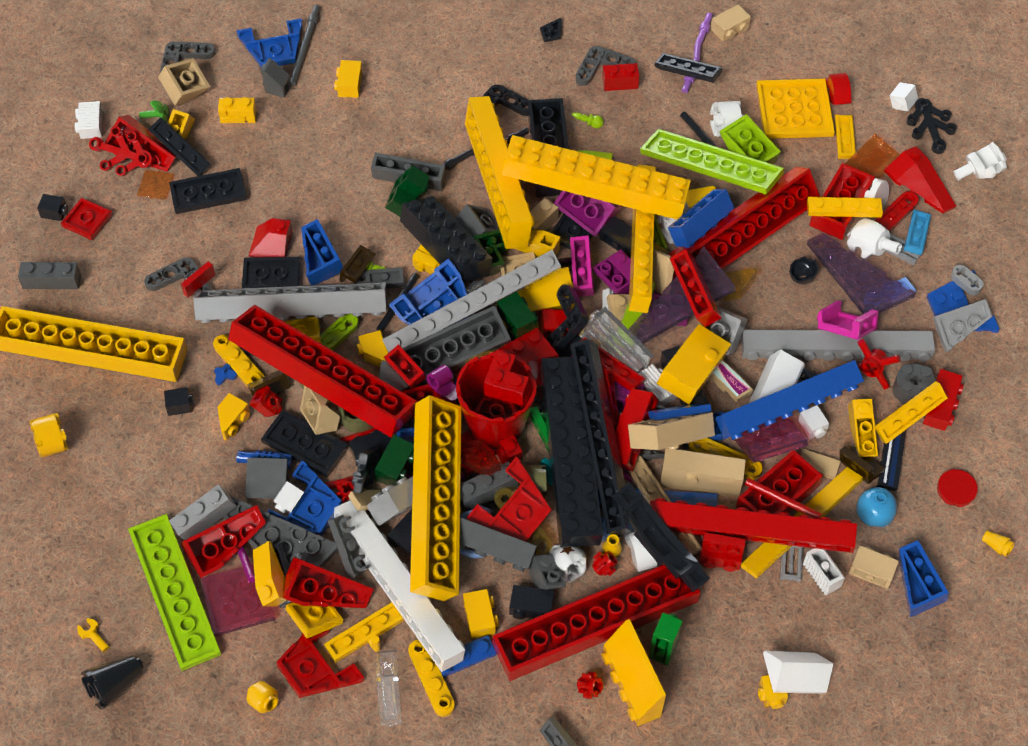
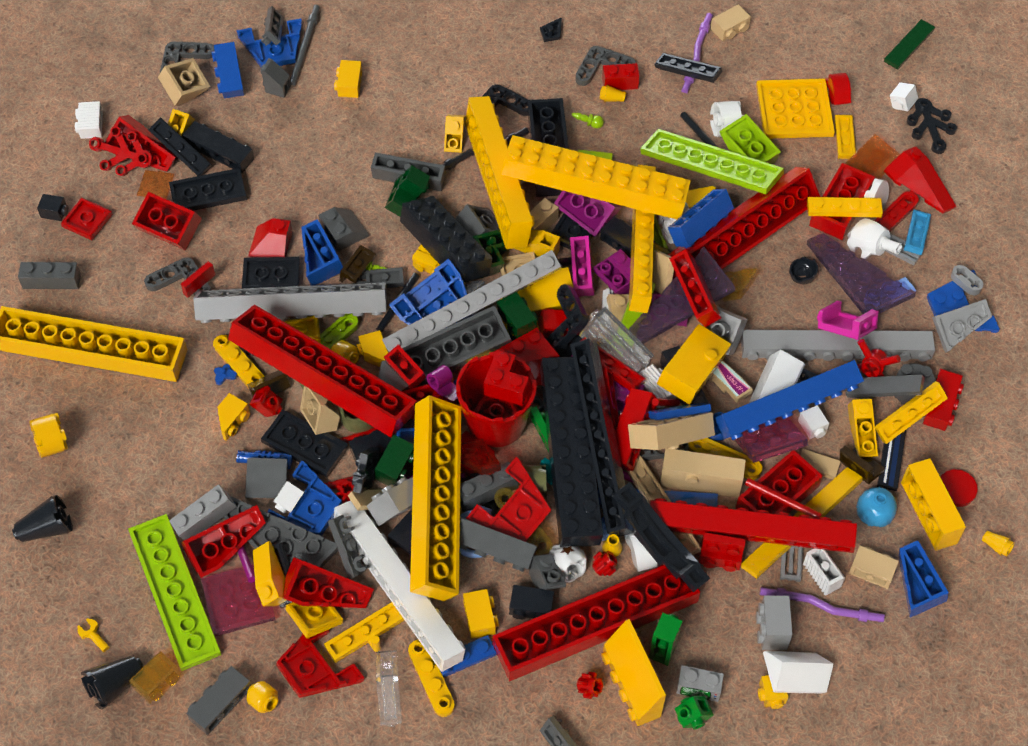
bright green plant [139,100,169,123] -> none
black brick [164,387,194,416] -> none
yellow brick [218,97,257,123] -> none
red brick [495,435,522,464] -> none
white piece [953,142,1007,181] -> none
none -> black cone [12,495,73,542]
none -> clear yellow brick [129,651,181,704]
none -> red brick [132,192,202,251]
none -> black brick [182,121,254,173]
none -> dark grey brick [186,666,251,736]
none -> blue wedge [211,42,244,99]
none -> dark grey plate [261,6,284,46]
none -> dark grey slope [318,207,369,252]
none -> yellow head [331,340,359,364]
none -> yellow slope [444,114,465,153]
none -> yellow cone [599,85,626,102]
none -> red bar [652,398,680,406]
none -> green brick [675,696,714,730]
none -> light grey brick [676,665,724,702]
none -> light grey brick [756,595,793,650]
none -> medium lavender bar [760,587,885,622]
none -> dark grey tile [846,375,925,398]
none -> dark green tile [884,19,935,70]
none -> yellow brick [901,458,966,551]

